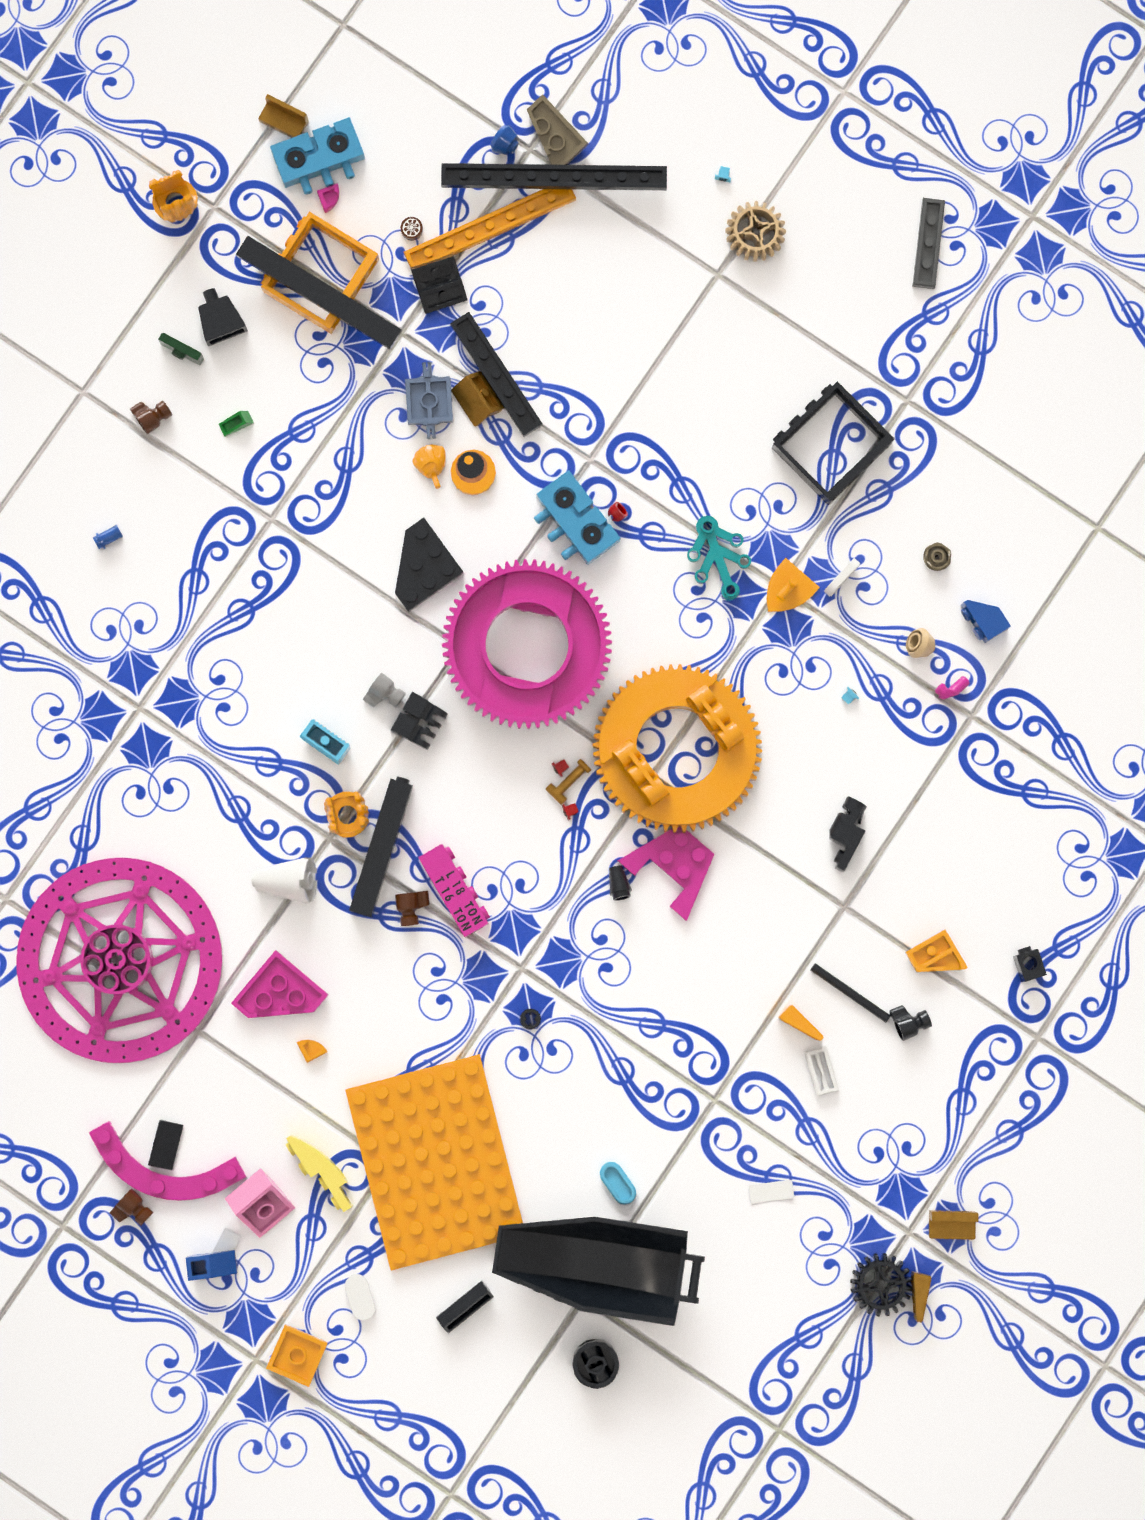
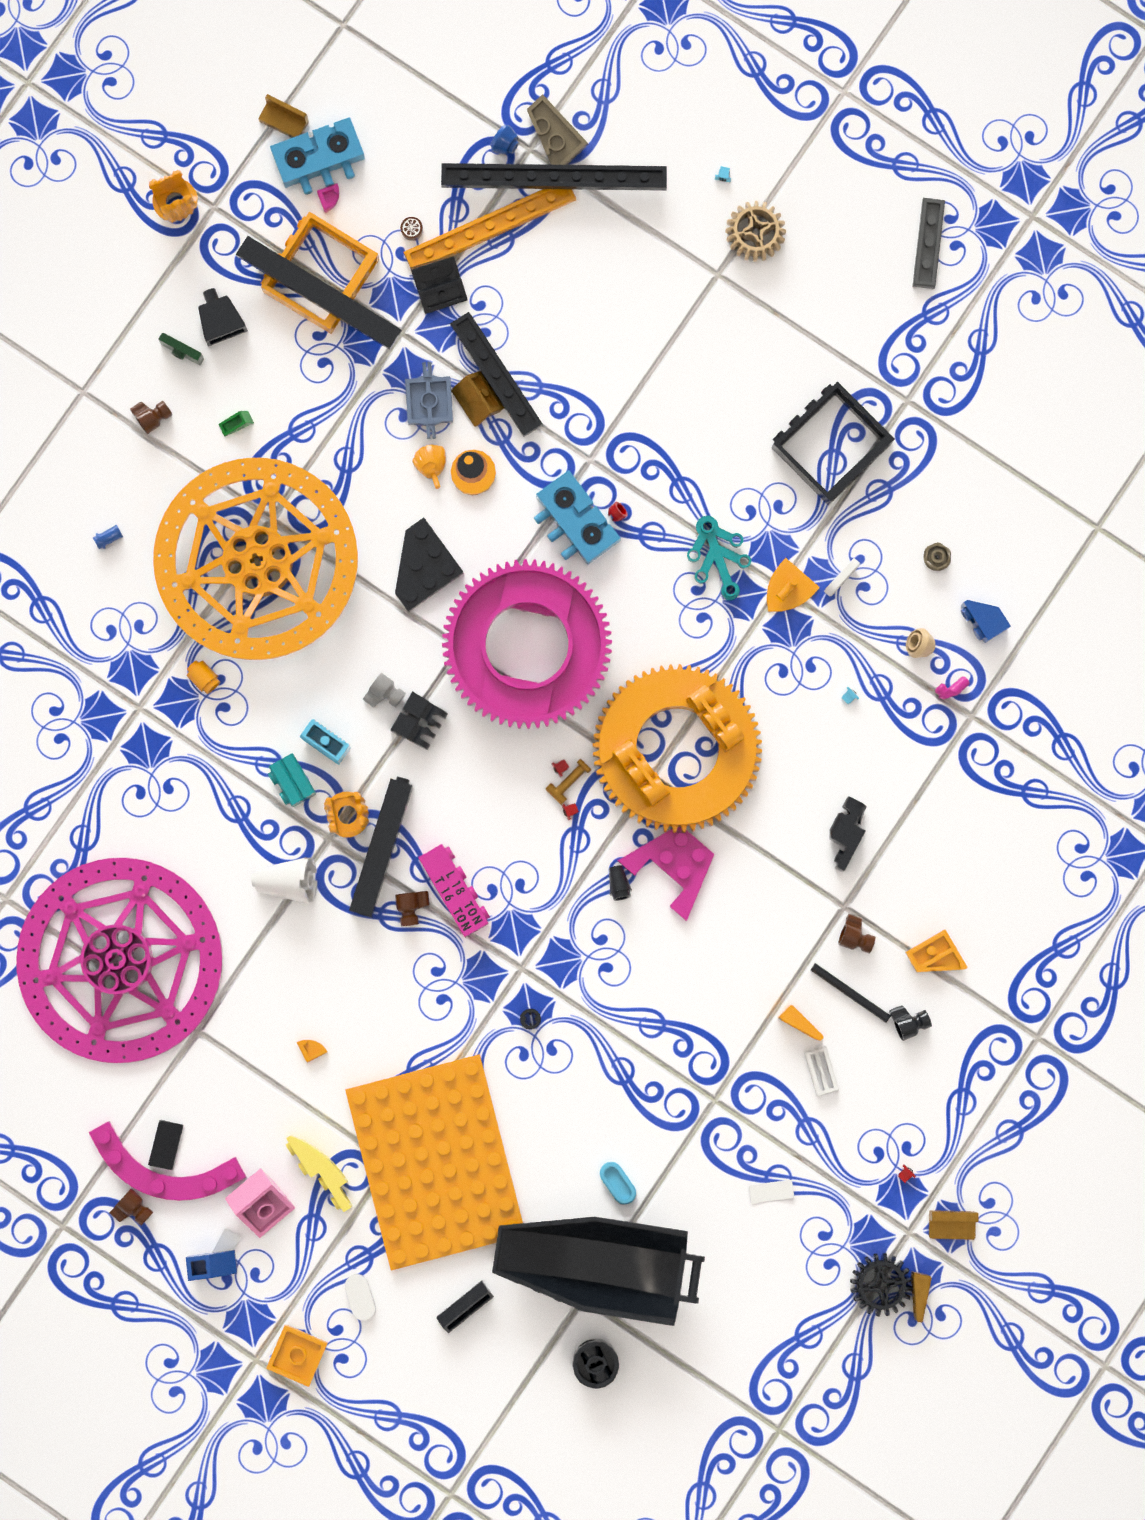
dark pink plate [231,950,329,1018] -> none
black brick [1013,946,1047,982] -> none
none -> light orange piece [153,458,358,660]
none -> light orange brick [186,660,220,694]
none -> teal brick [268,753,316,807]
none -> reddish brown piece [838,913,876,954]
none -> red piece [898,1164,916,1183]

